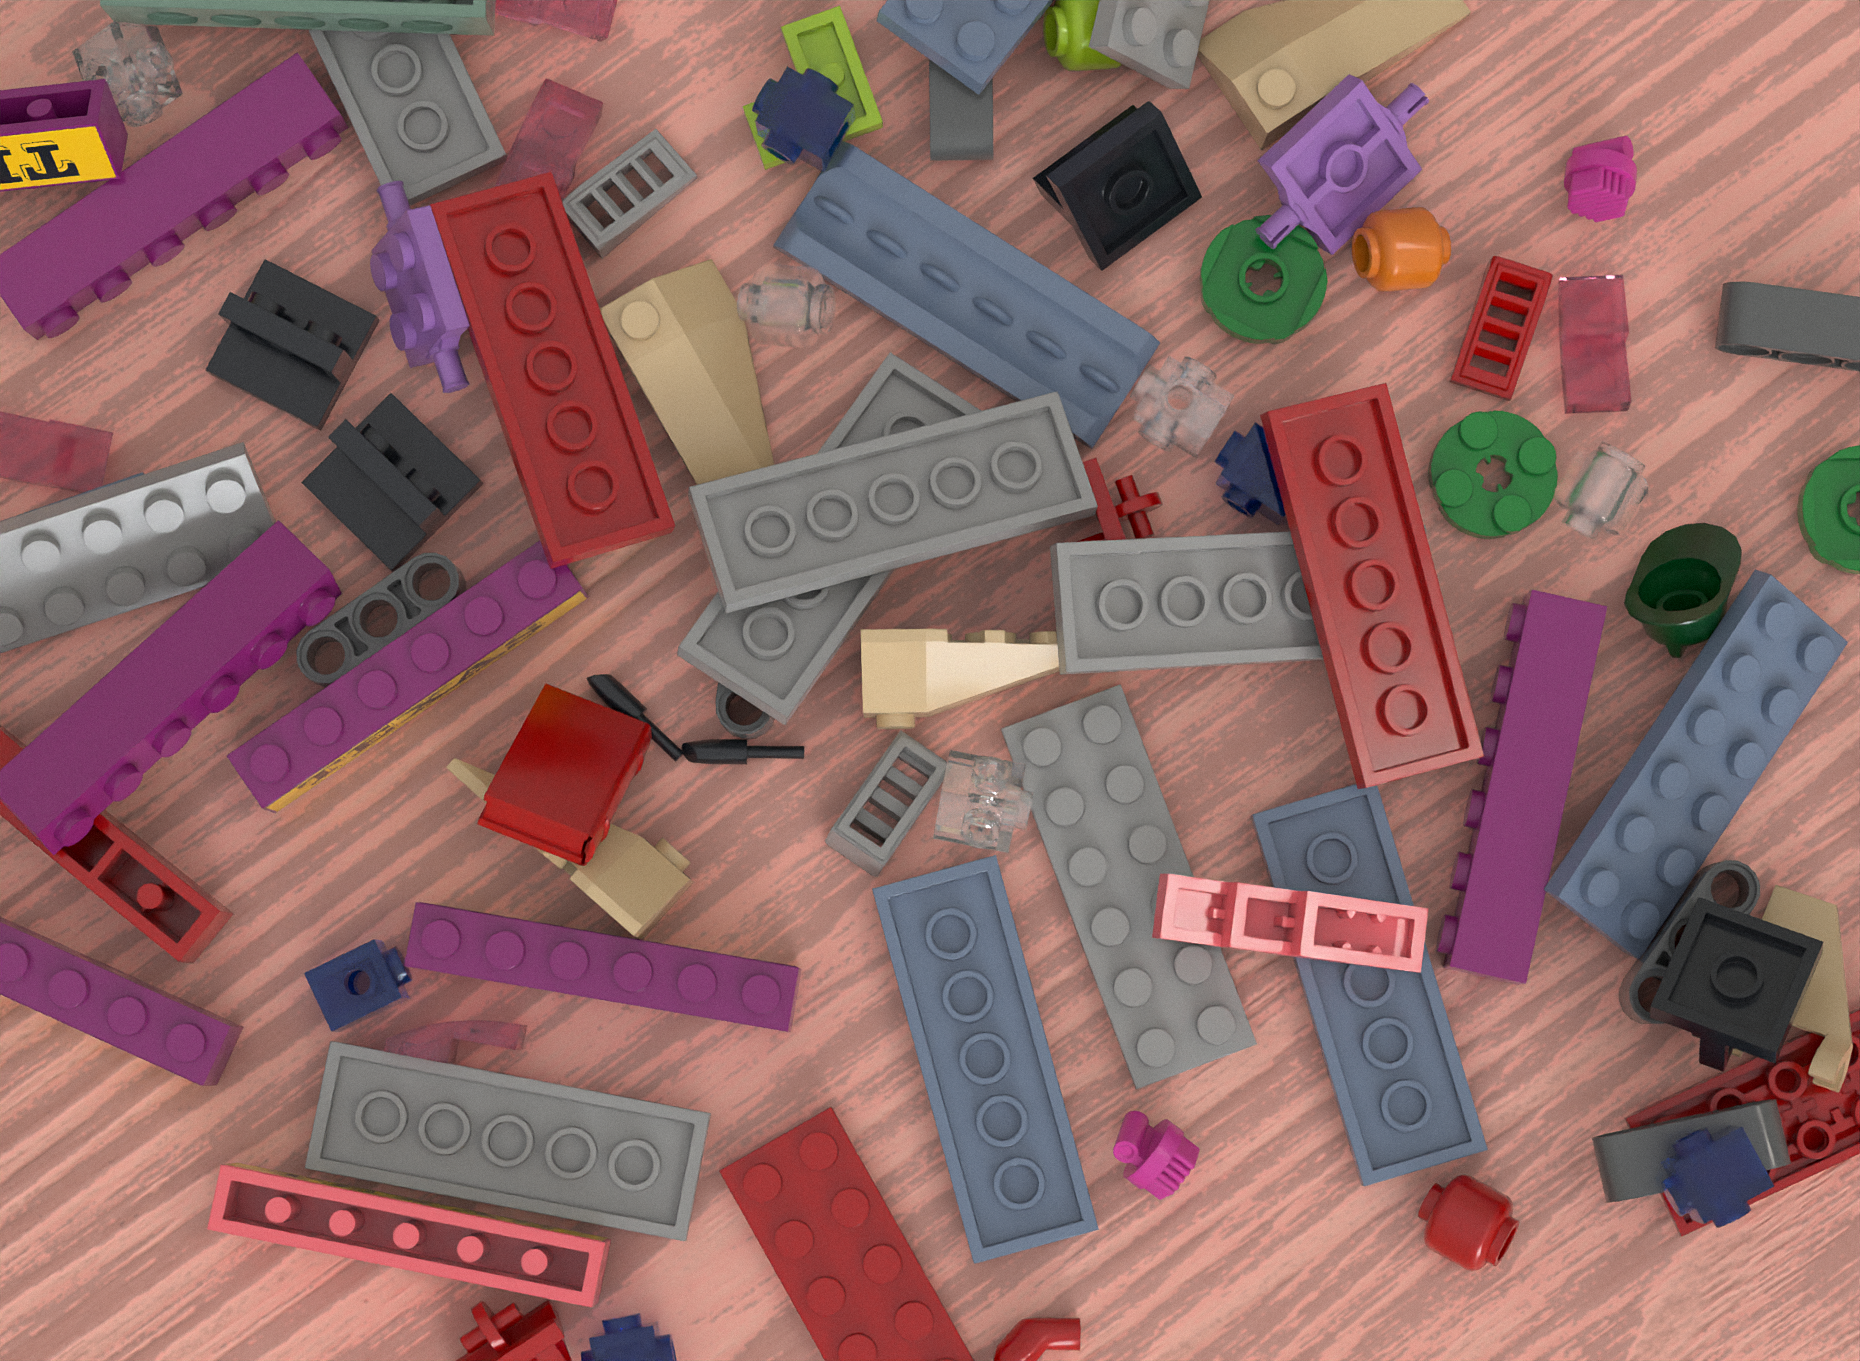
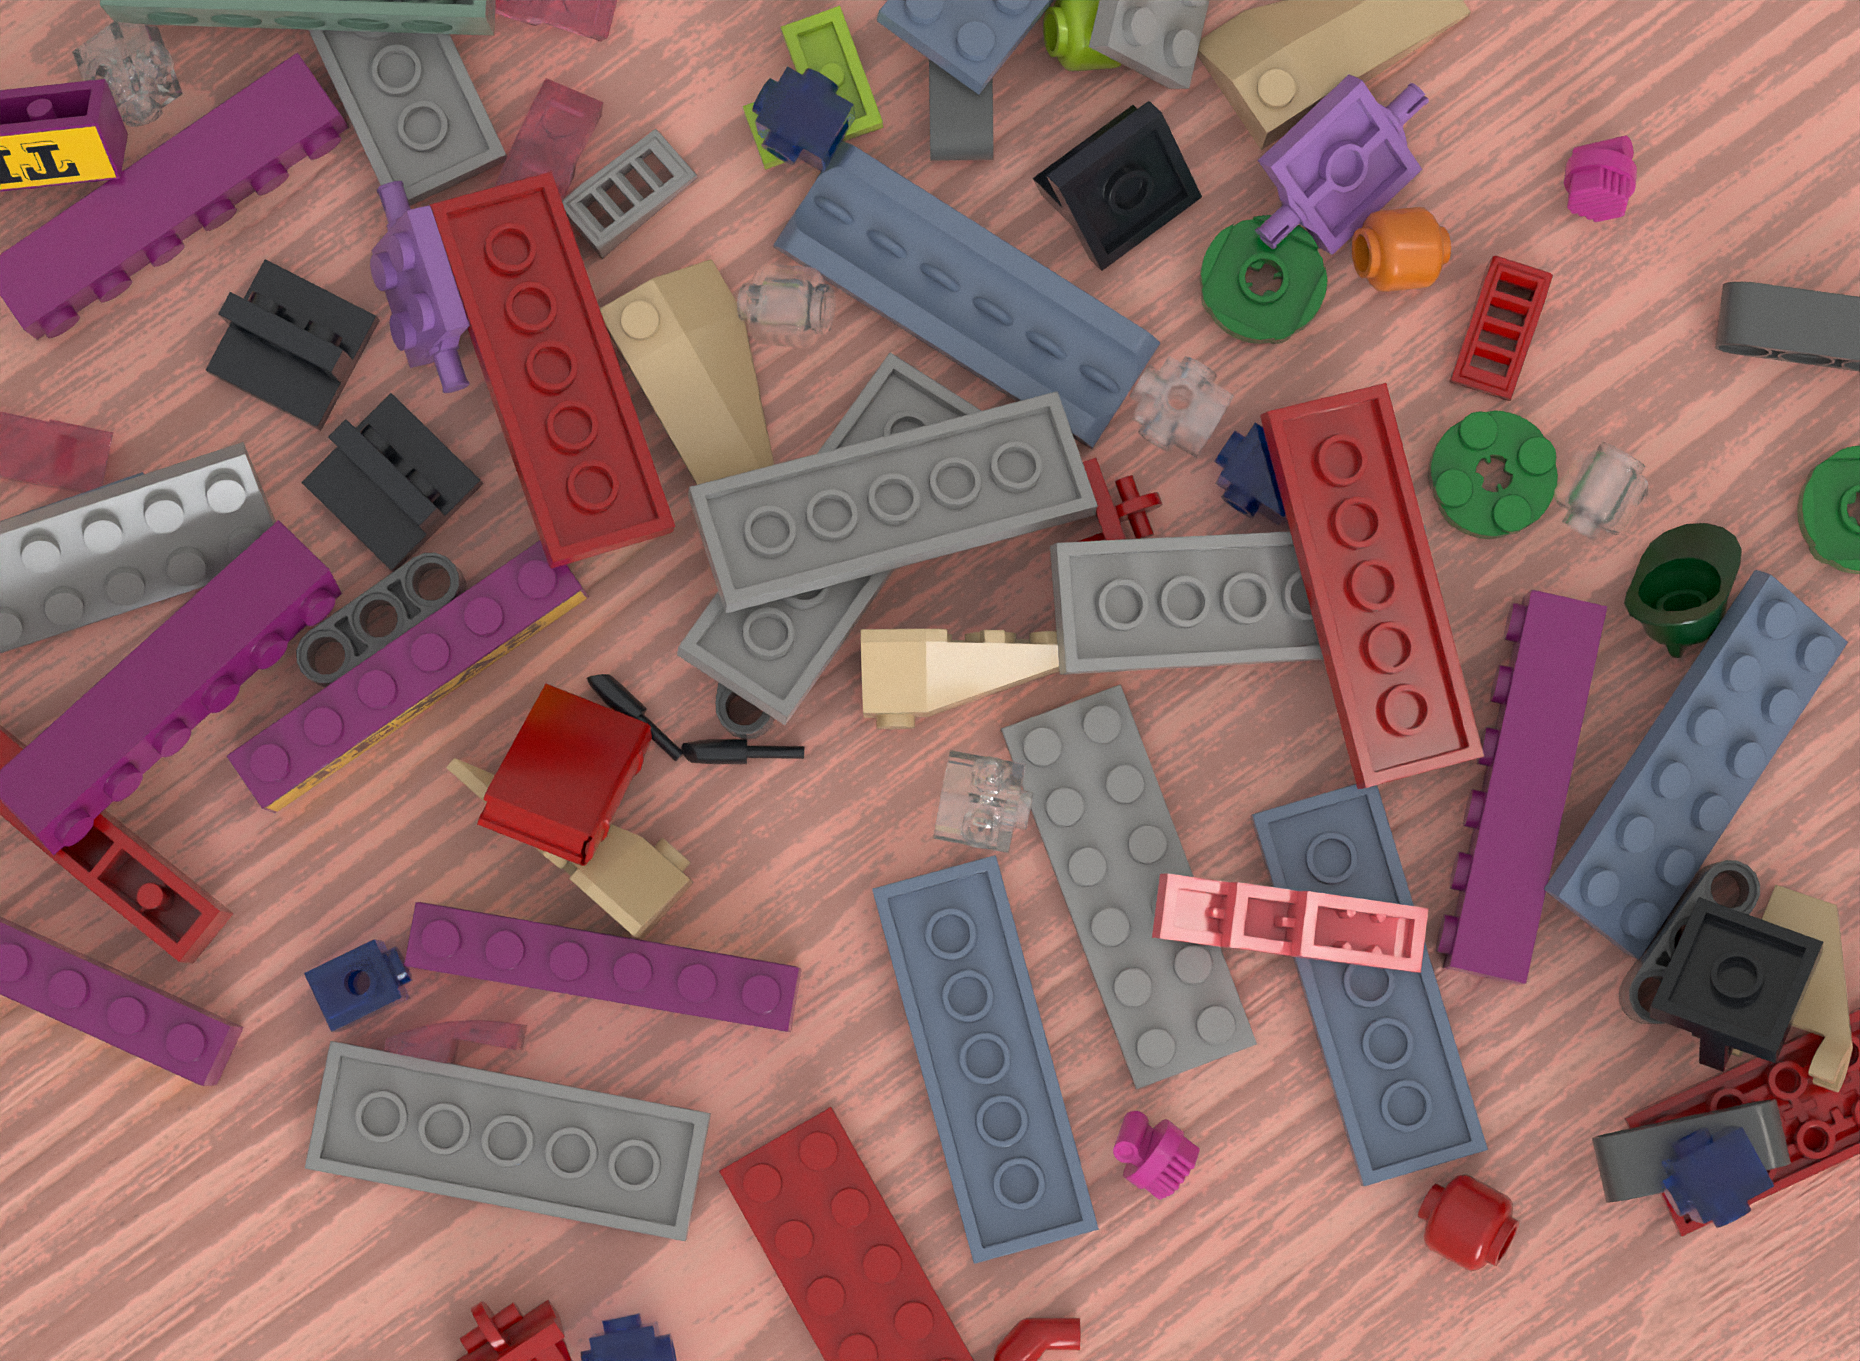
coral brick [207,1163,611,1308] -> none
light grey slope [825,730,953,877] -> none
clear pink slope [1558,275,1632,414] -> none

